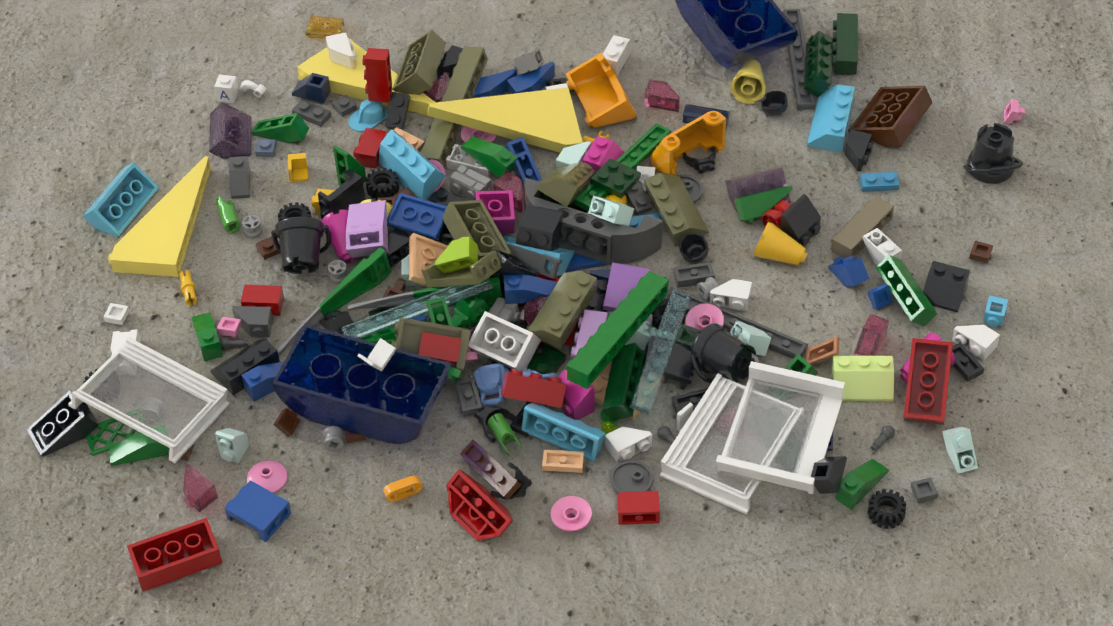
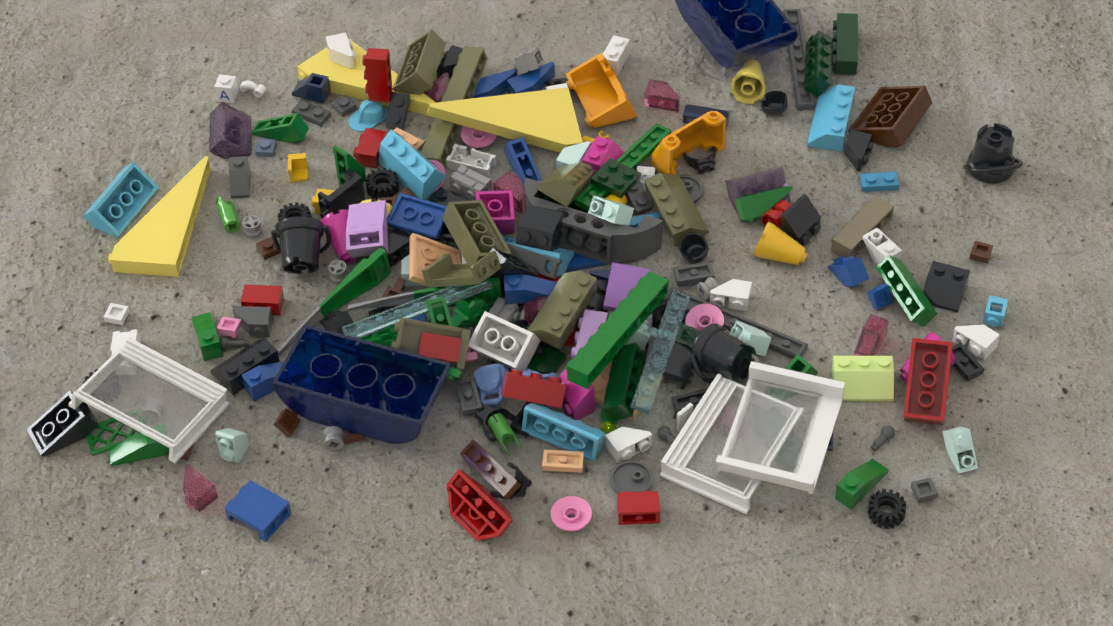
red brick [127,518,223,592] -> none
yellow pin [179,270,197,306] -> none
bright pink dish [247,460,288,493] -> none
clear yellow plate [305,16,344,39] -> none
white bracket [358,338,396,371] -> none
light orange beam [383,475,423,502] -> none
lime slope [435,237,478,274] -> none
green slope [461,136,518,180] -> none
nougat slope [806,337,840,365] -> none
black slope [811,456,847,494] -> none
bright pink tile [1004,99,1025,125] -> none

